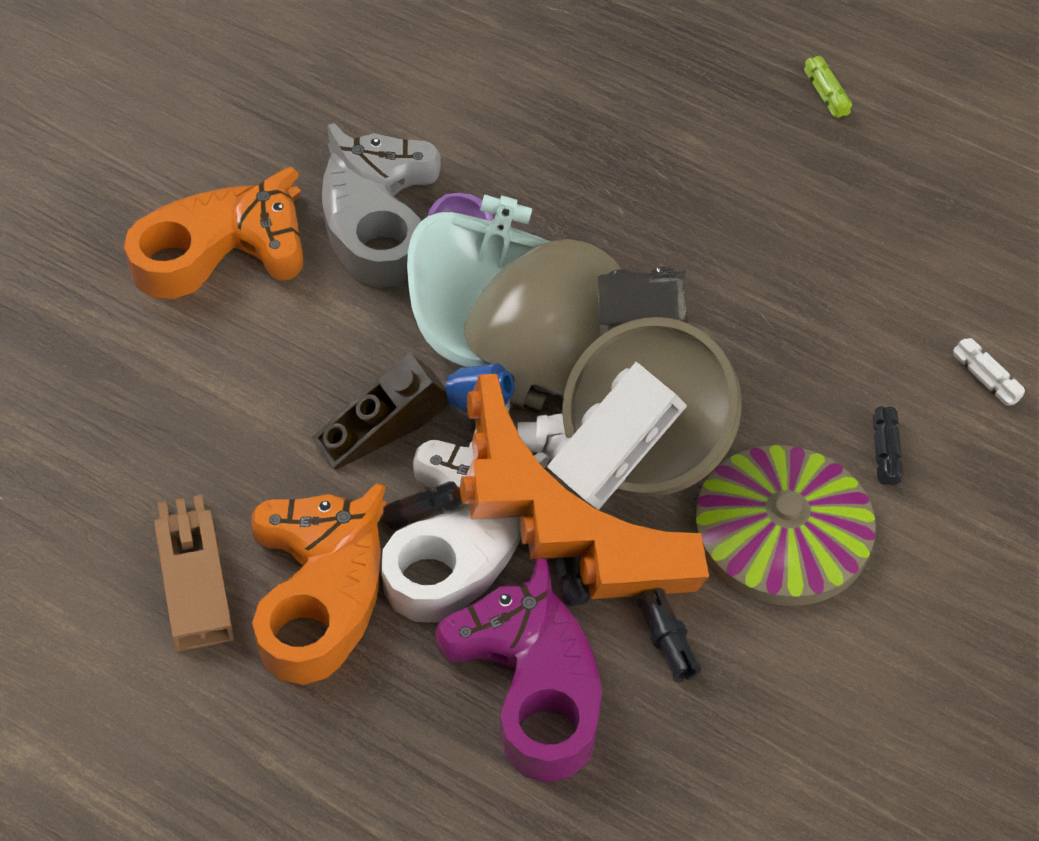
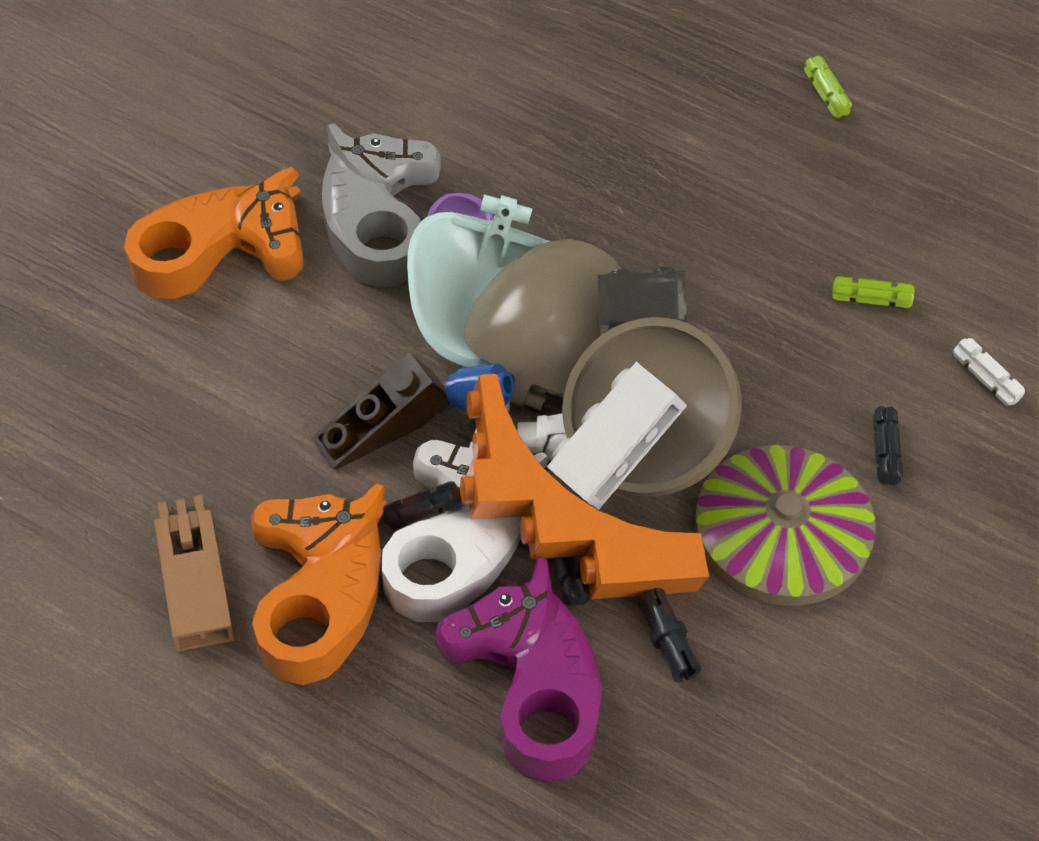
none -> lime axle [832,276,915,308]

